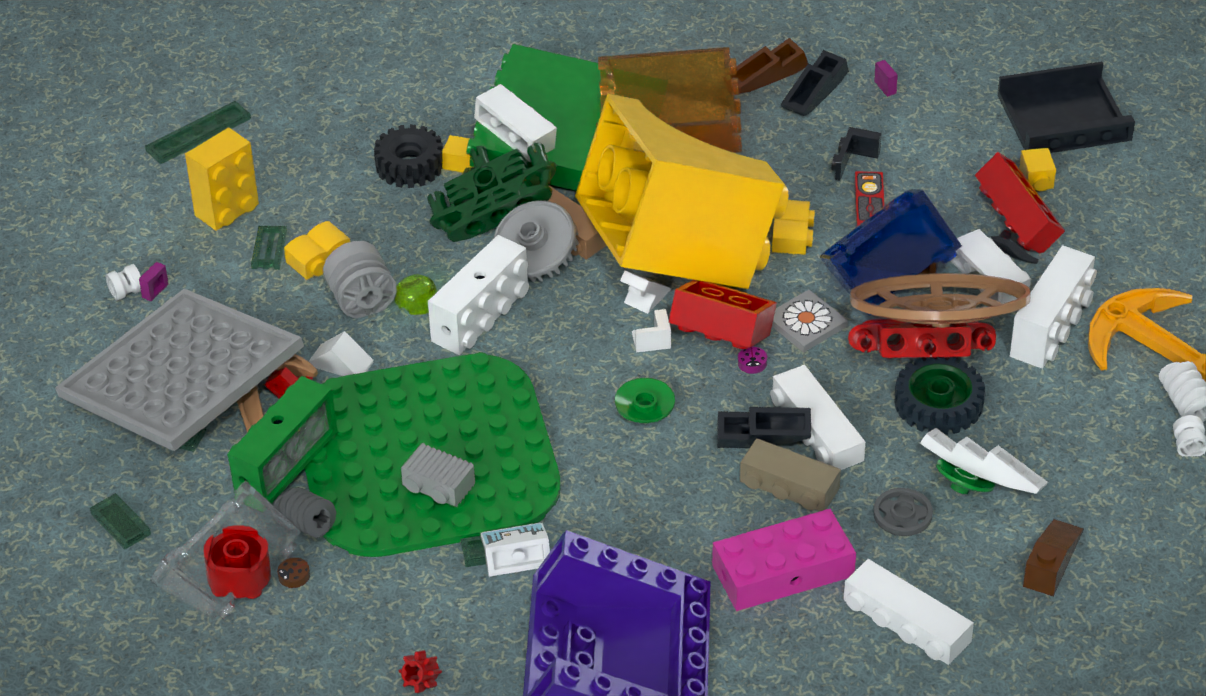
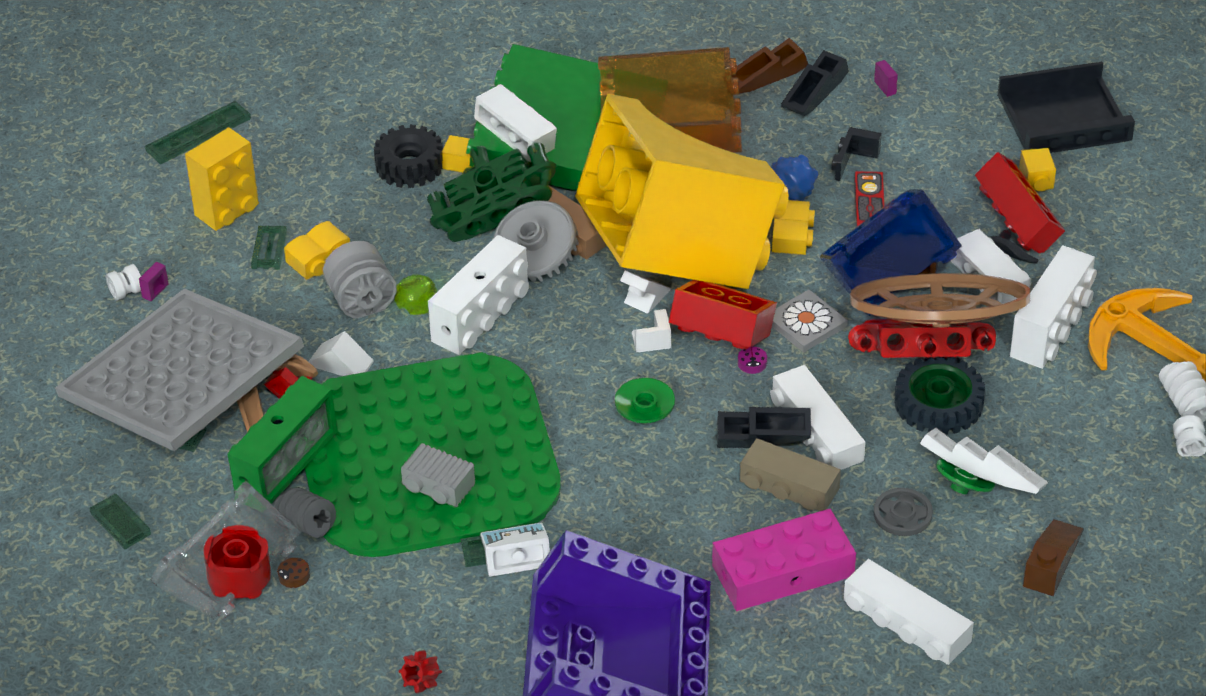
none -> blue animal [771,154,819,201]

